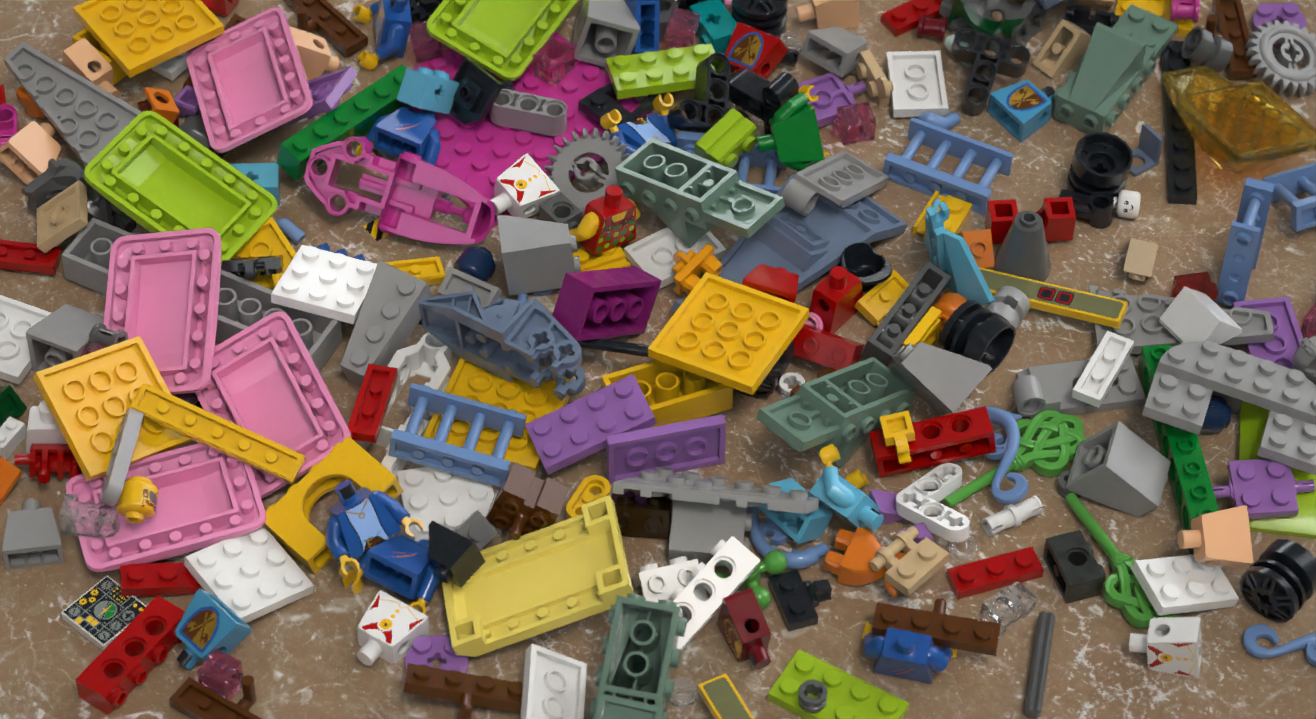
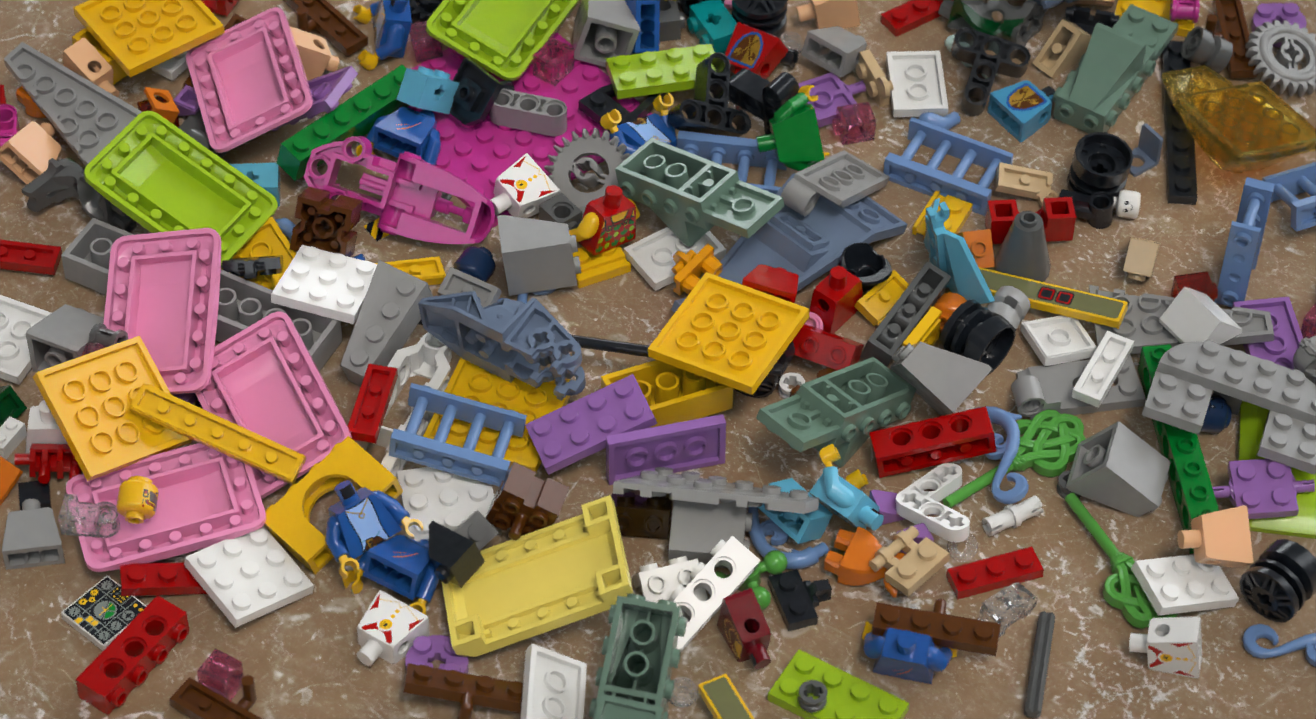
tan plate [37,180,88,253] -> none
light grey beam [99,407,144,507] -> none
dark azure torso [175,589,253,670] -> none
magenta brick [552,266,662,341] -> none
yellow plate [566,475,611,519] -> none
clear pink brick [664,7,701,48] -> none
lime brick [695,108,757,169] -> none
yellow plate [879,410,916,464] -> none
dark red bush [917,14,948,42] -> none
pearl dark grey brick [1043,530,1106,604] -> none
none -> black tile [18,481,52,510]
none -> reddish brown brick [290,187,363,257]
none -> tan hinge [995,162,1059,207]
none -> white plate [1020,315,1097,366]

